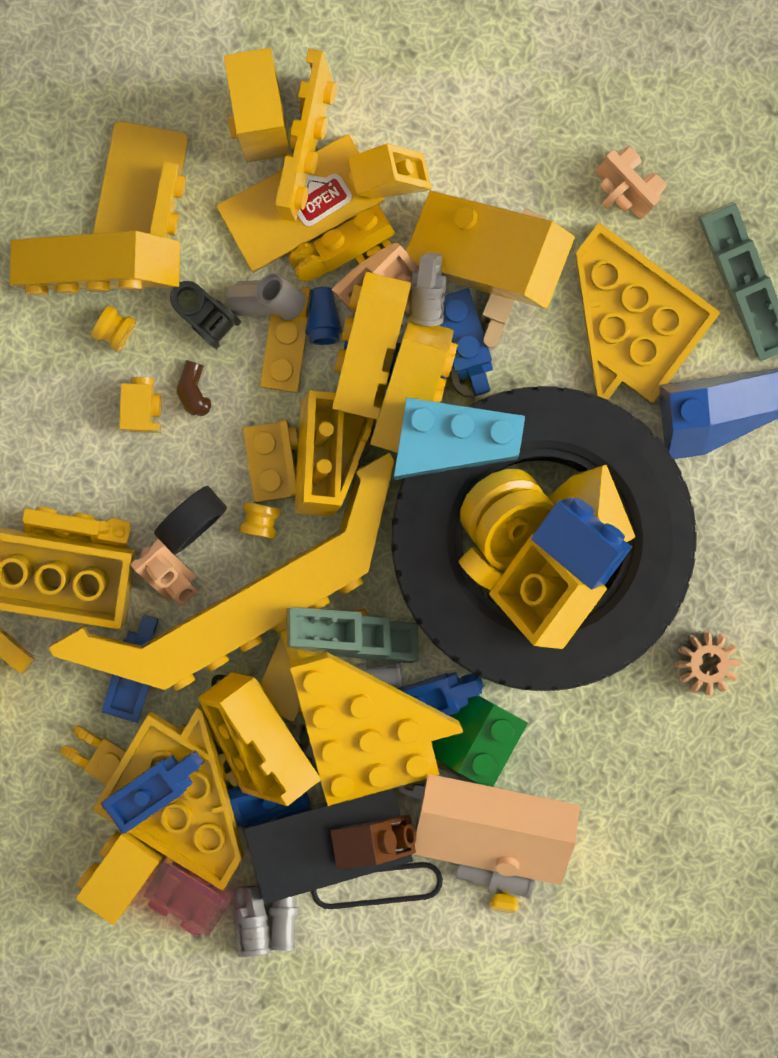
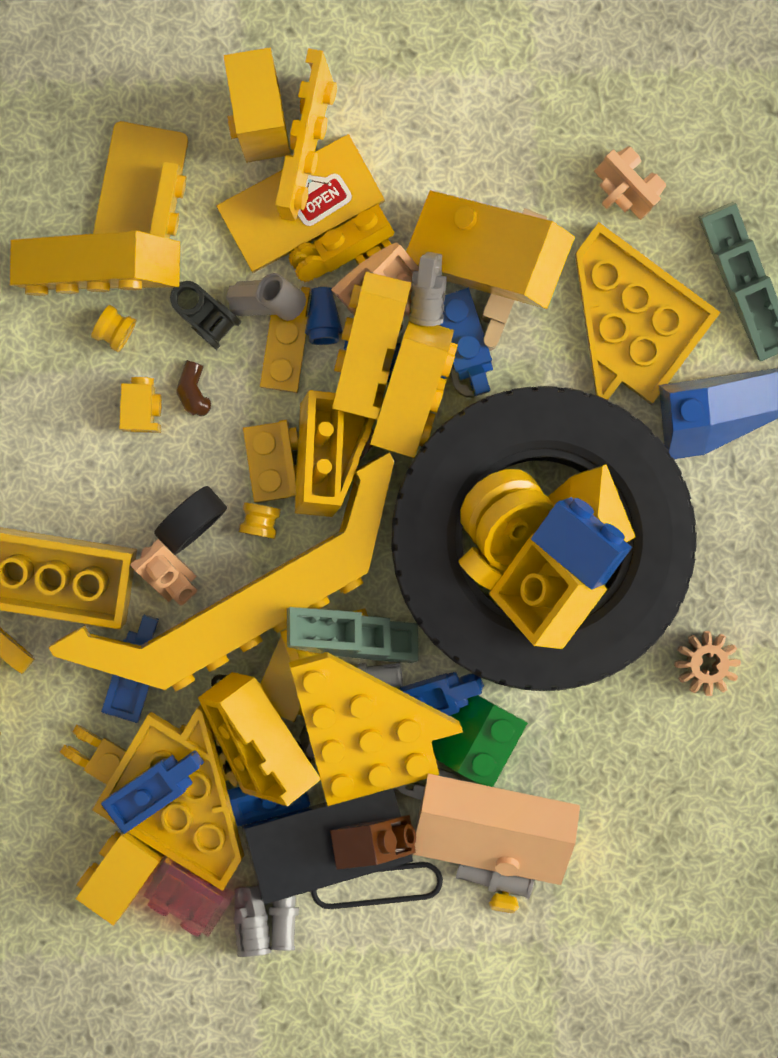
yellow hinge [22,506,131,548] -> none
yellow slope [348,143,432,199] -> none
medium azure wedge [394,398,525,480] -> none

